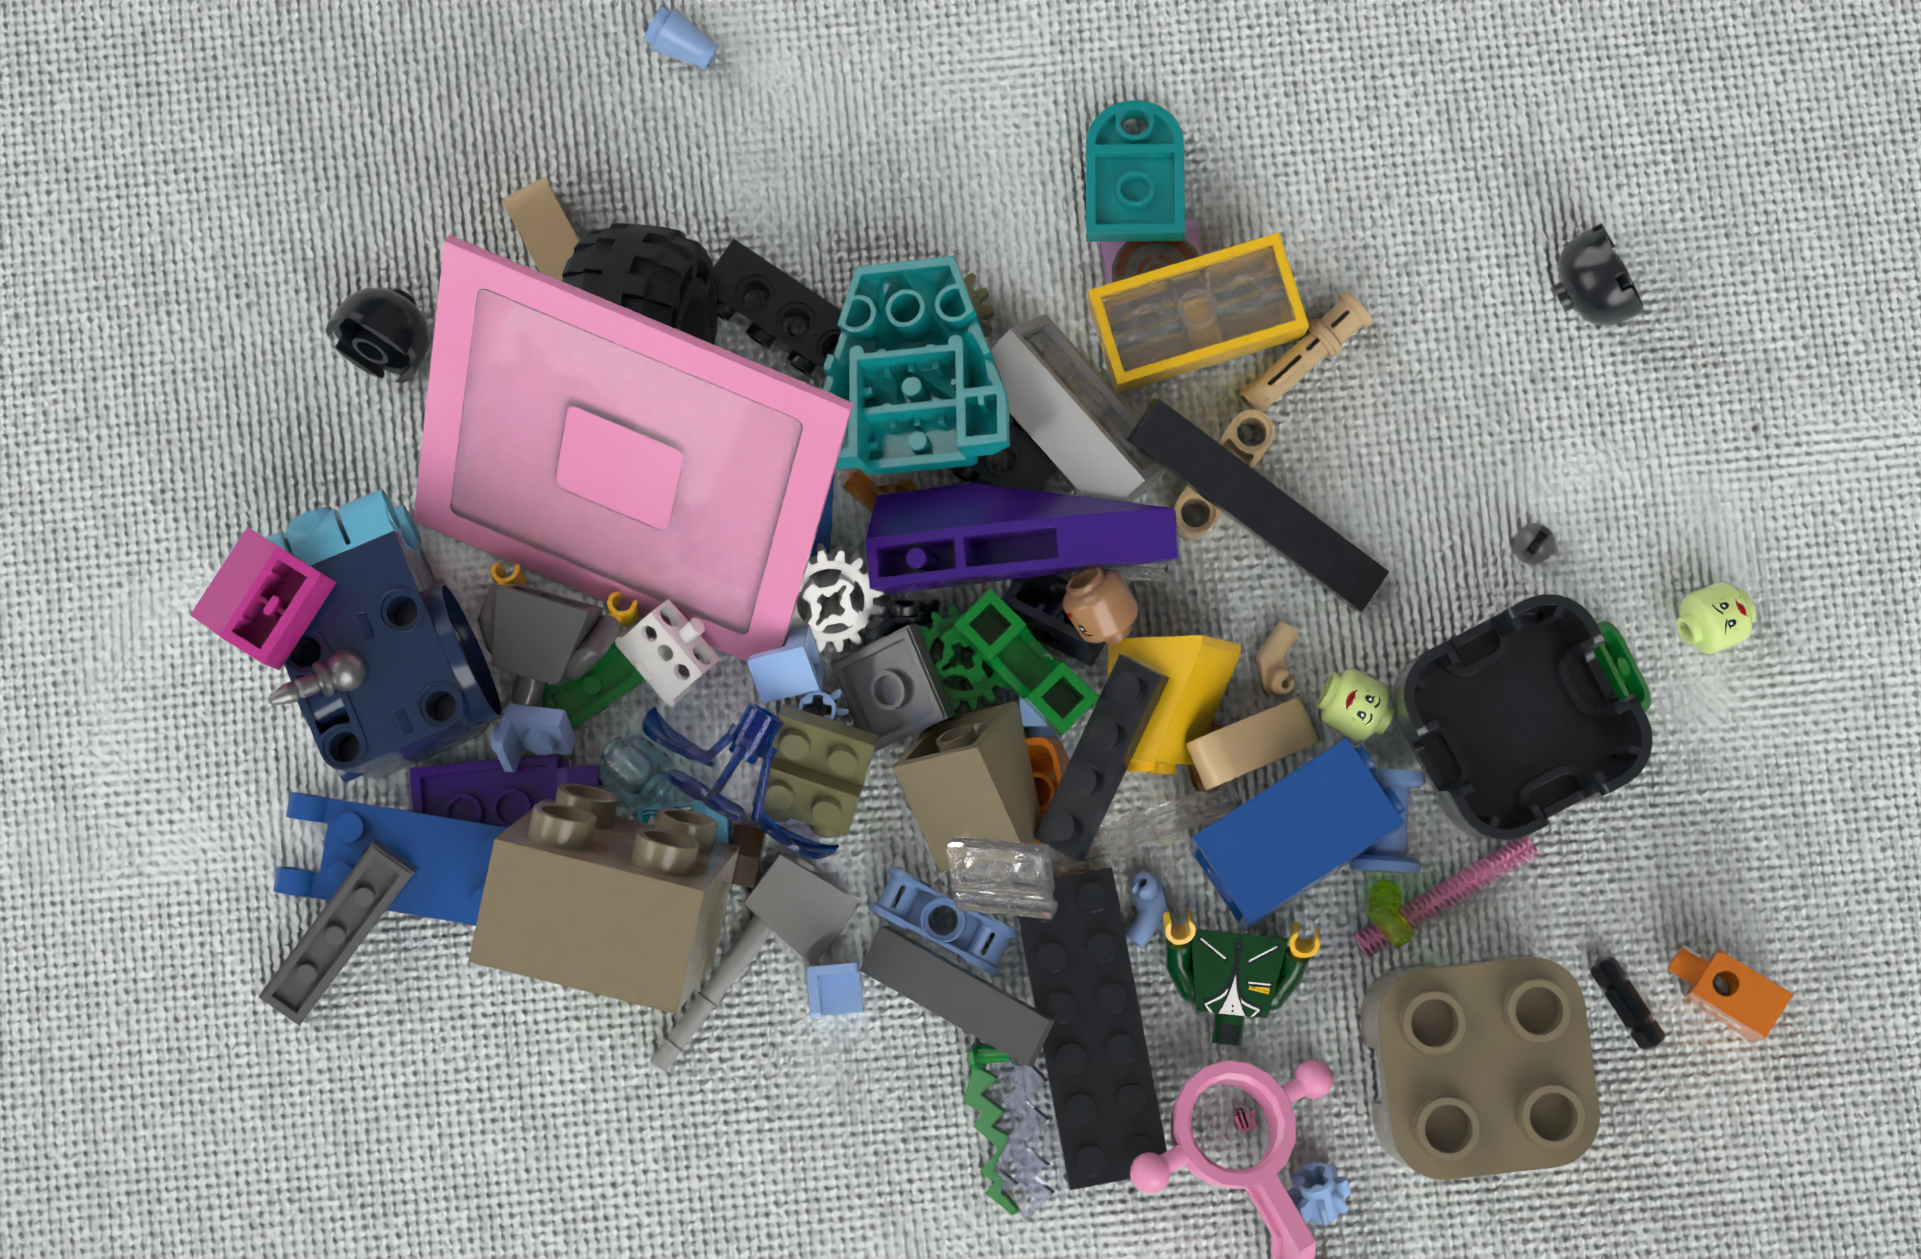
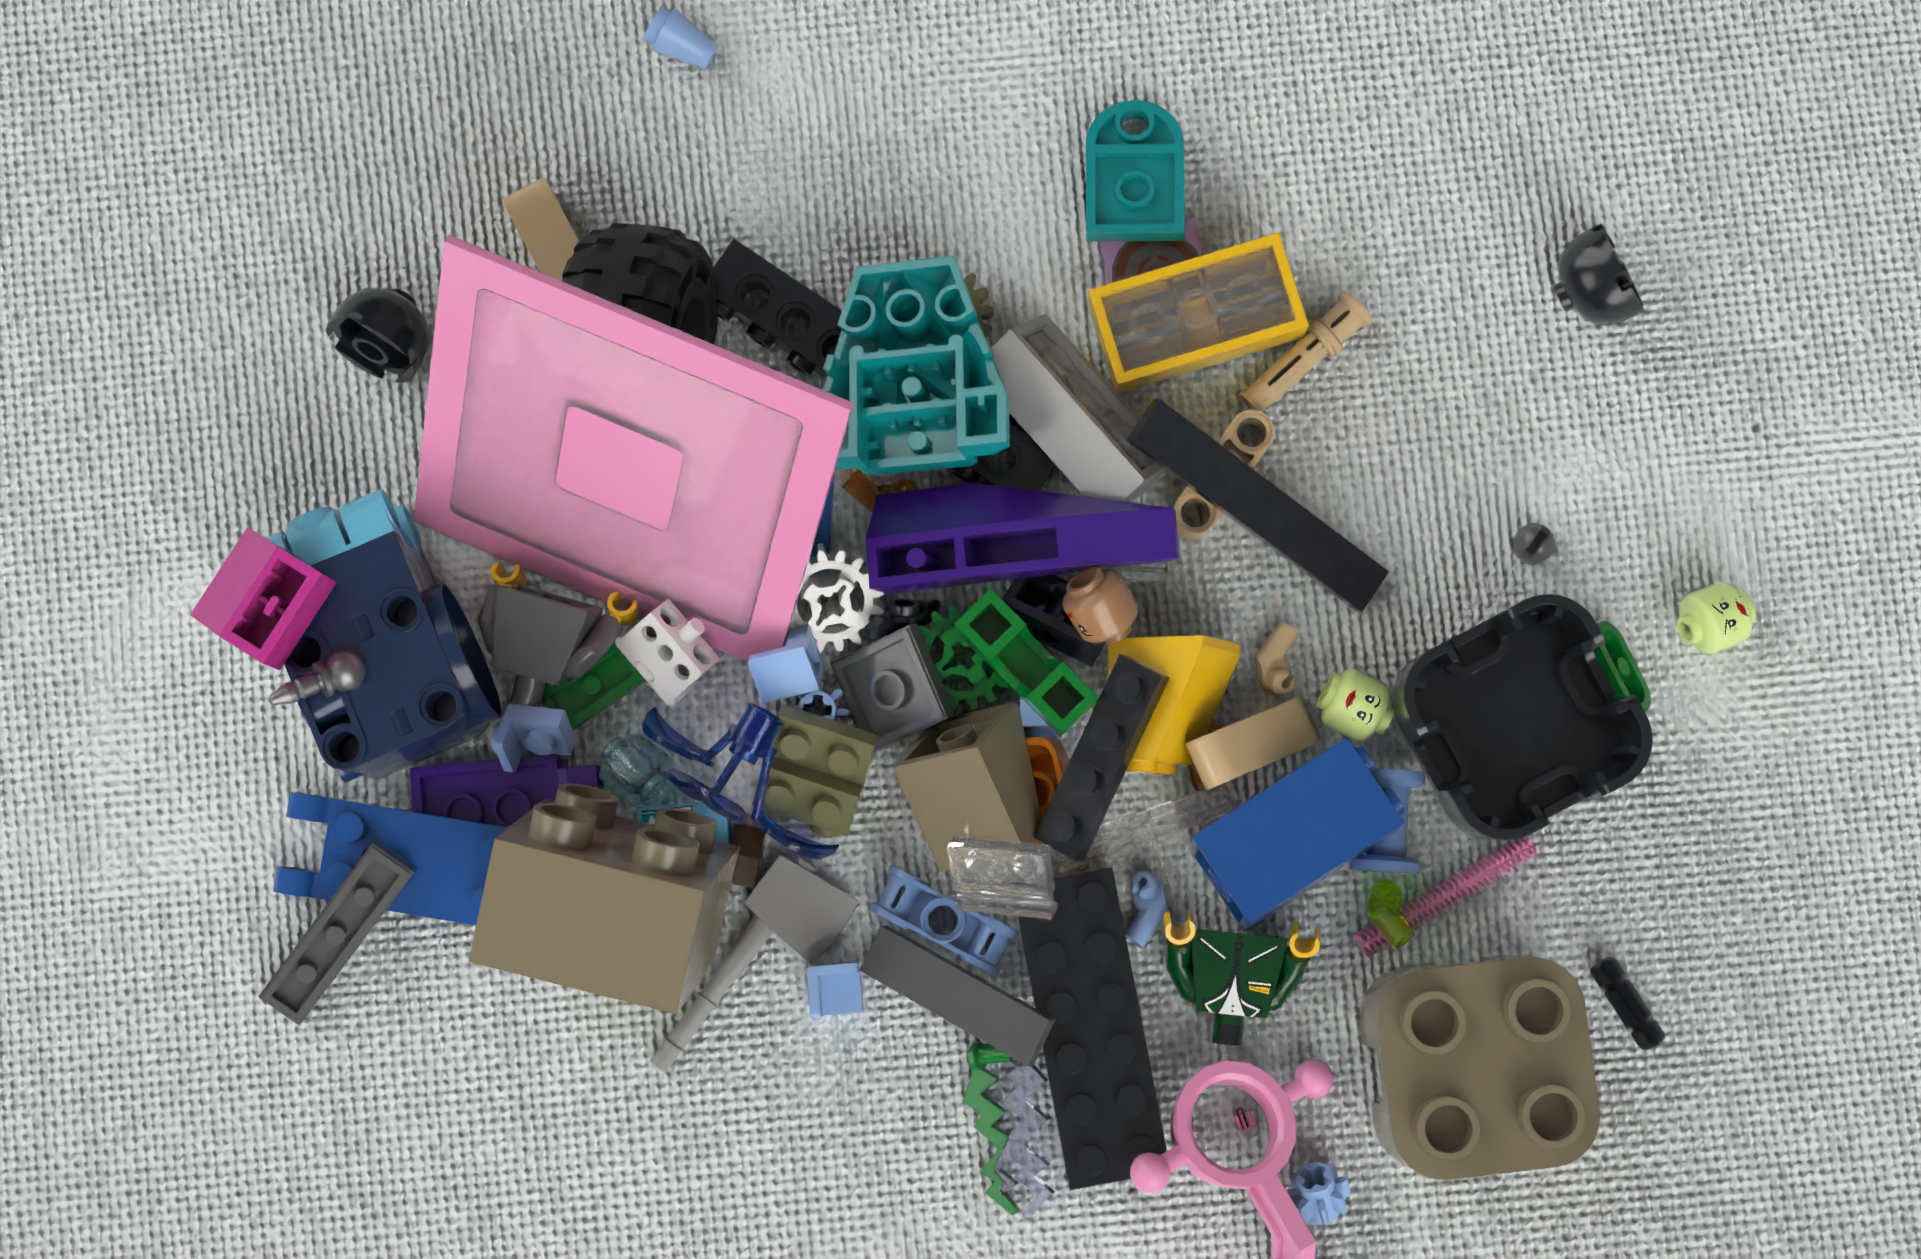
orange torso [1667,944,1793,1043] -> none

